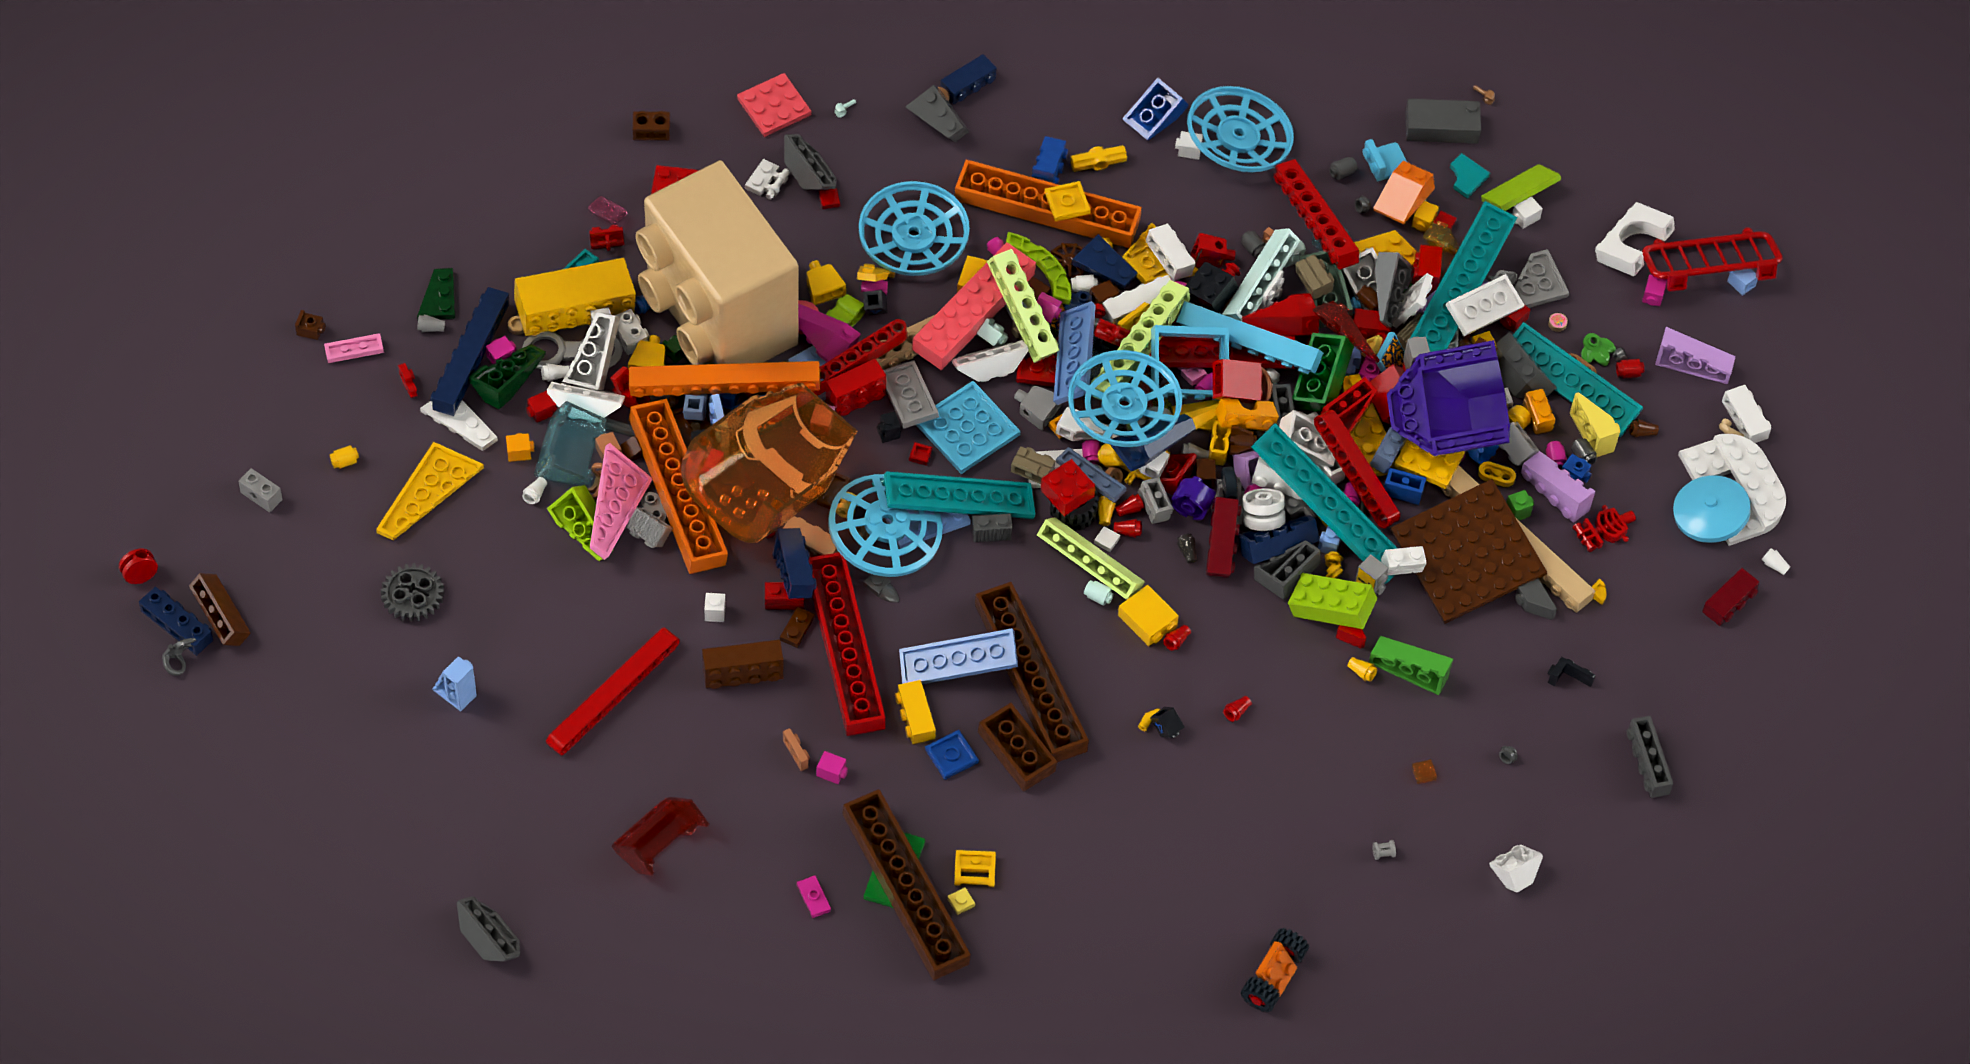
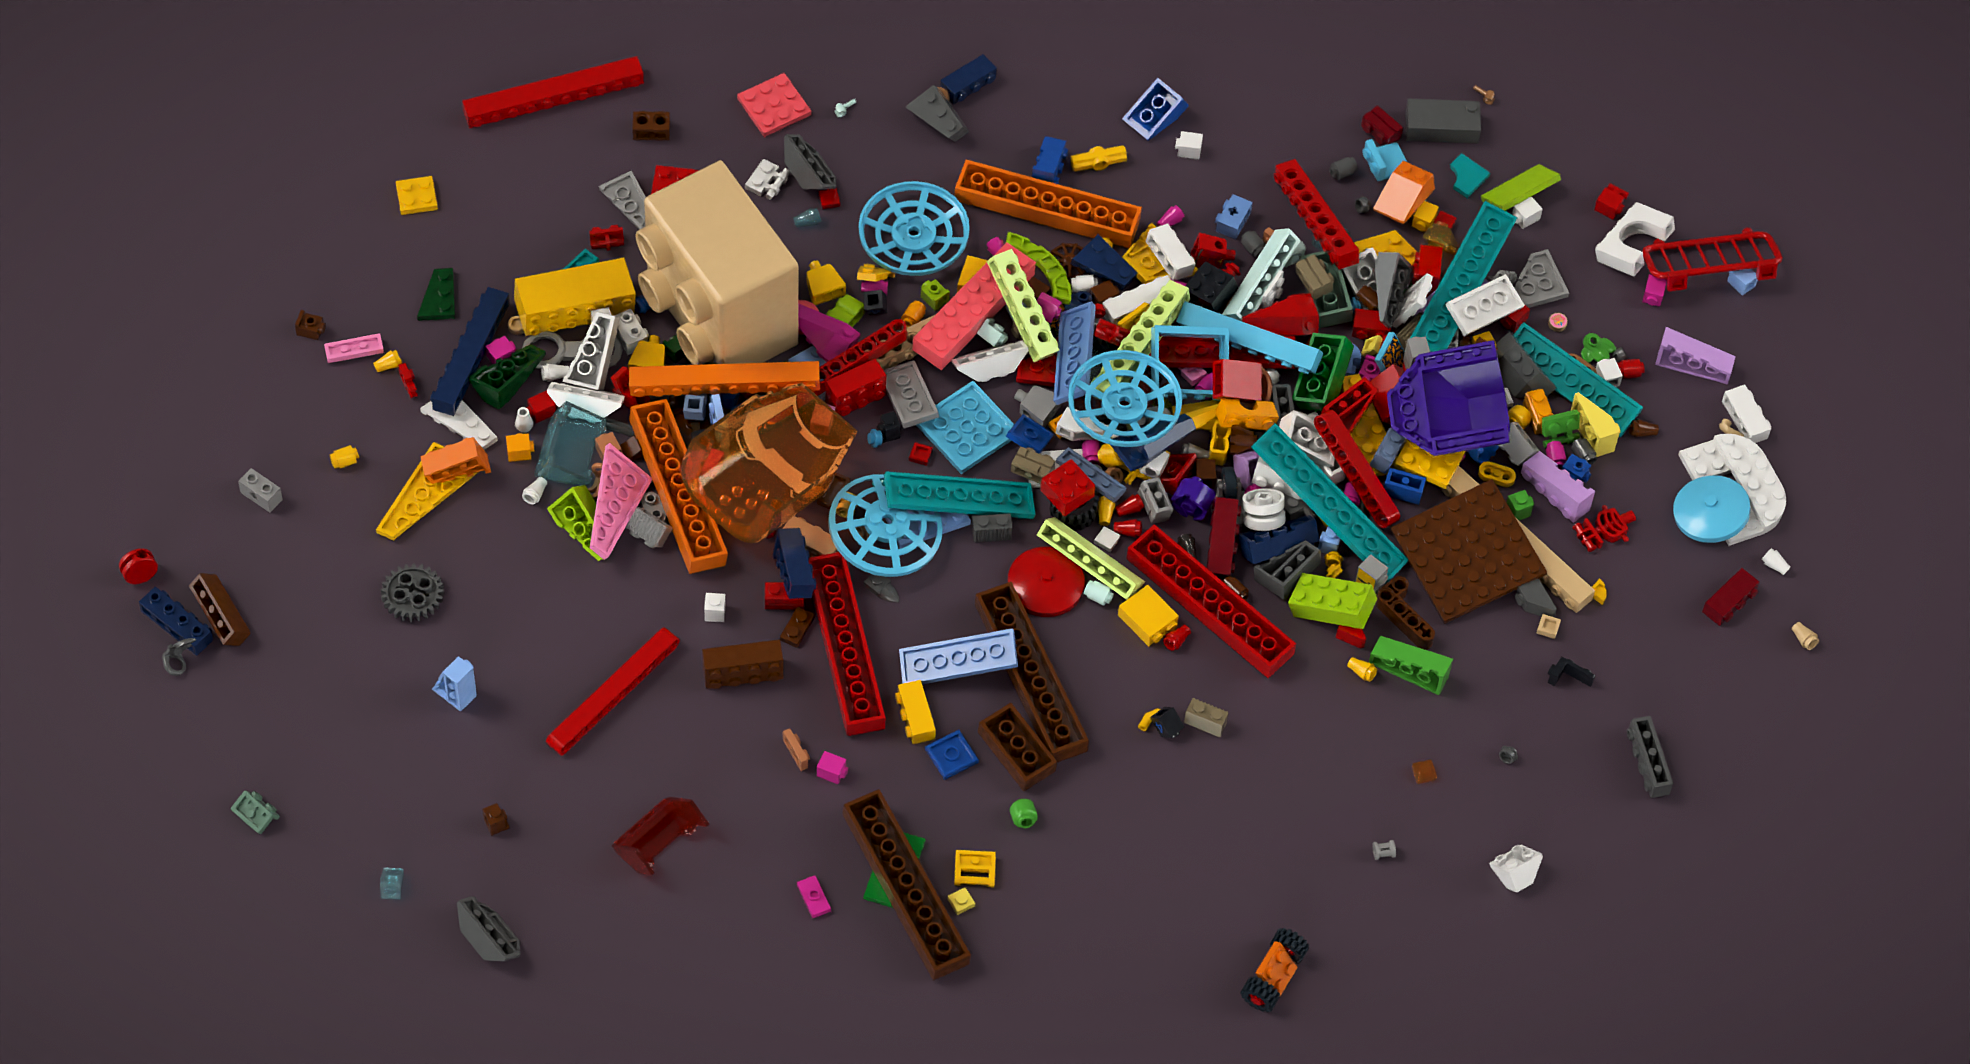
light grey cone [417,314,445,332] -> none
clear pink plate [588,196,627,225] -> none
yellow plate [1044,181,1091,222] -> none
medium azure dish [1187,86,1294,172] -> none
red cone [1223,696,1252,722] -> none
clear red wedge [1313,301,1380,363] -> none
white brick [1381,546,1426,576] -> none
none -> sand green bracket [231,790,280,834]
none -> yellow cone [373,350,402,373]
none -> clear light blue bracket [380,868,404,899]
none -> yellow plate [395,176,438,215]
none -> orange wedge [420,437,491,484]
none -> red brick [462,56,644,128]
none -> reddish brown brick [482,803,510,836]
none -> white cone [515,407,534,433]
none -> light grey wing [598,171,646,230]
none -> clear light blue cone [793,207,822,228]
none -> dark azure plate [867,429,882,448]
none -> light orange brick [901,301,926,328]
none -> lime brick [921,279,950,311]
none -> blue tile [1006,414,1054,454]
none -> red dish [1007,547,1085,617]
none -> bright green head [1010,799,1038,828]
none -> red brick [1126,524,1296,678]
none -> dark pink cone [1157,205,1184,227]
none -> dark tan brick [1184,698,1228,737]
none -> medium blue brick [1215,194,1253,240]
none -> reddish brown brick [1223,576,1249,601]
none -> dark red brick [1361,105,1404,145]
none -> reddish brown beam [1376,576,1435,650]
none -> tan plate [1537,614,1561,639]
none -> bright green plate [1542,409,1580,448]
none -> red brick [1594,183,1629,220]
none -> white brick [1595,358,1623,387]
none -> tan cone [1792,622,1819,650]

